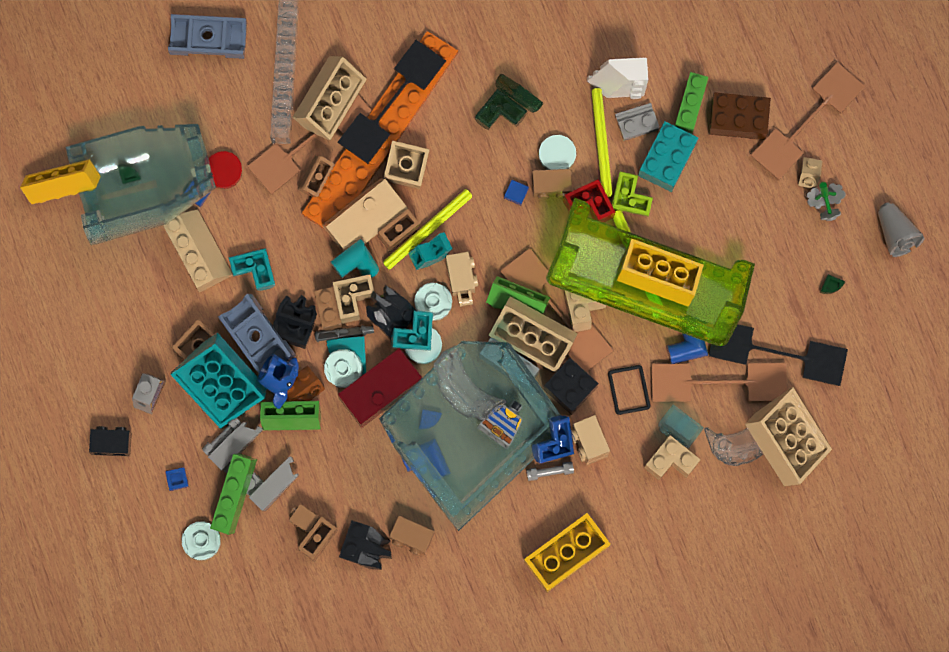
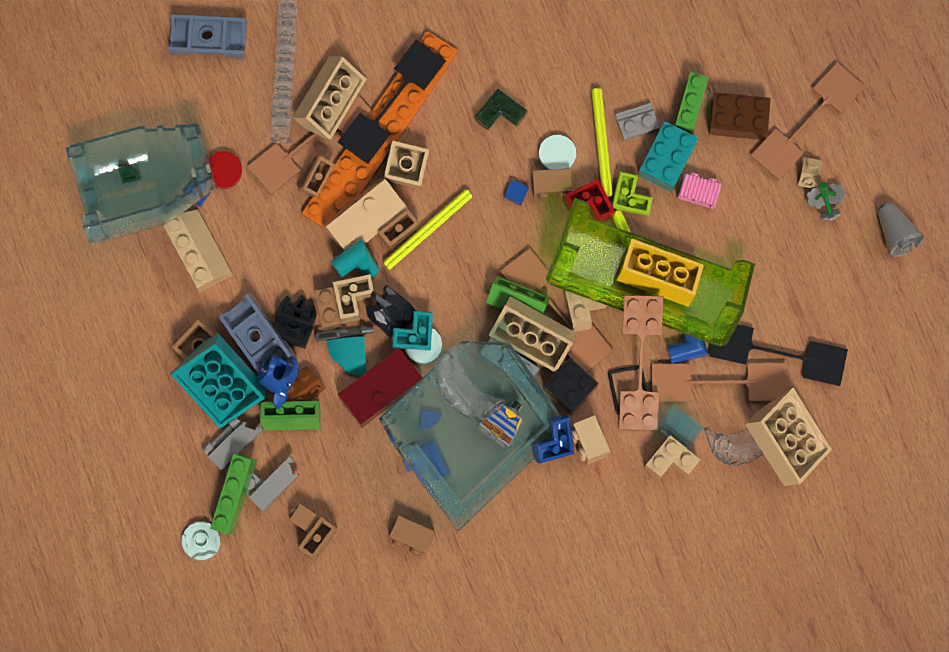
yellow brick [20,159,101,205] -> none
black brick [89,426,132,456] -> none
light grey torso [132,373,166,415] -> none
blue tile [165,467,189,491] -> none
teal brick [229,248,275,291] -> none
light aqua tile [324,349,363,388] -> none
black plate [339,520,392,570] -> none
teal brick [408,232,452,270] -> none
light aqua tile [414,282,452,321] -> none
tan brick [446,252,478,307] -> none
clear green brick [496,74,543,113] -> none
yellow brick [524,513,611,593] -> none
light grey bar [526,462,574,481] -> none
white wedge [587,58,648,99] -> none
dark green tile [820,274,845,294] -> none
none -> nougat hinge [619,295,663,430]
none -> bright pink brick [677,173,722,209]

